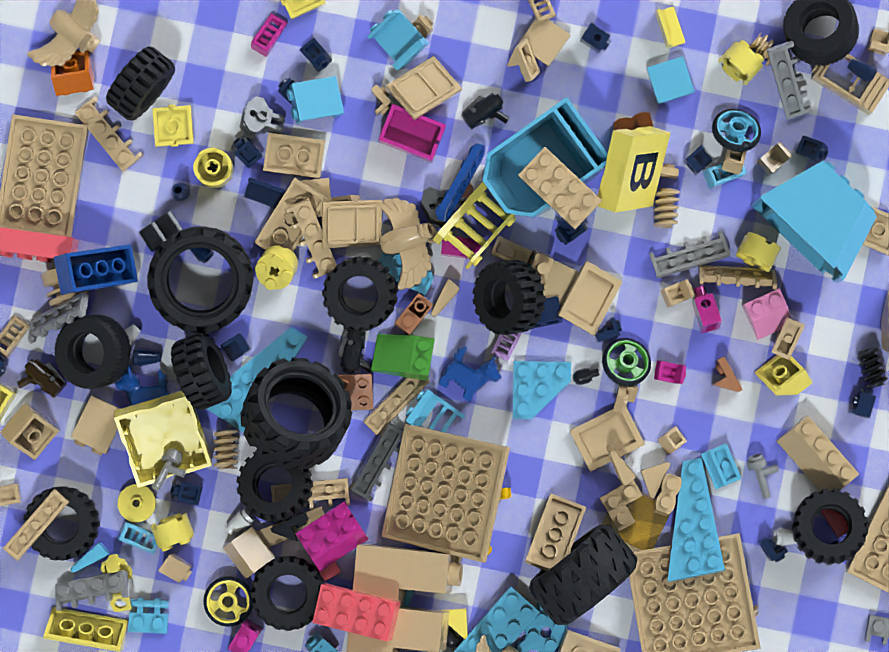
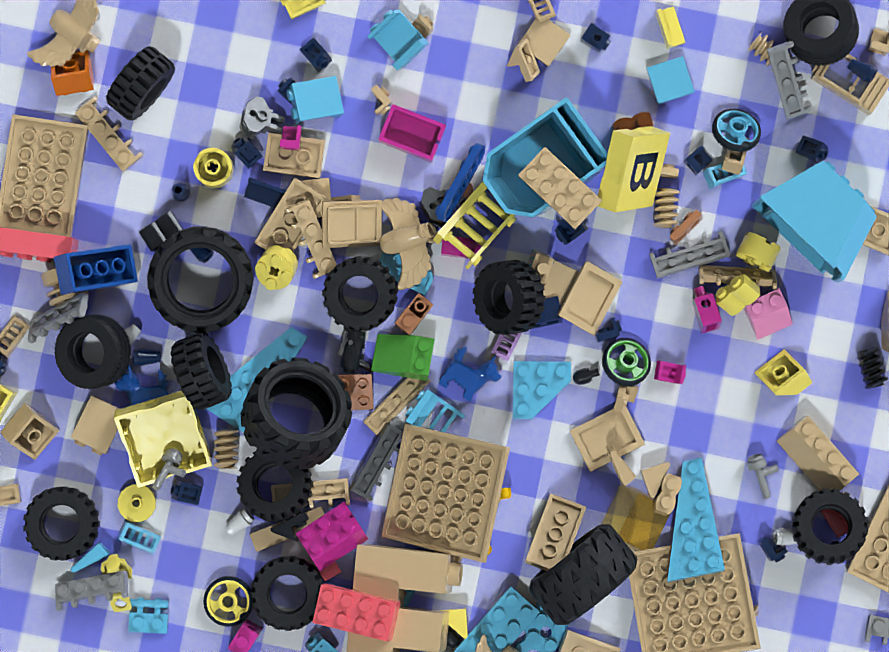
tan tile [3,489,69,561] -> none
dark brown piece [17,359,66,398] -> none
light yellow slope [43,607,128,652] -> none
light yellow brick [150,512,194,552] -> none
light yellow plate [152,105,194,147] -> none
tan slope [158,553,192,583] -> none
dark blue panel [220,333,251,361] -> none
tan slope [223,526,275,579] -> none
dark pink slope [251,13,287,57] -> none
tan piece [386,56,462,120] -> none
tan slope [431,278,460,317] -> none
black piece [461,93,510,130] -> none
tan plate [491,236,534,264] -> none
tan plate [600,480,643,531] -> none
tan slope [657,426,687,455] -> none
tan bracket [660,279,695,308] -> none
medium azure plate [700,443,742,490] -> none
nougat slope [712,356,743,392] -> none
light yellow brick [718,40,764,85] -> none
tan bracket [757,142,792,176] -> none
tan slope [771,317,805,360] -> none
dark blue brick [848,388,876,418] -> none
none -> dark pink panel [280,125,302,151]
none -> nougat plate [669,209,703,246]
none -> light yellow brick [715,274,760,316]

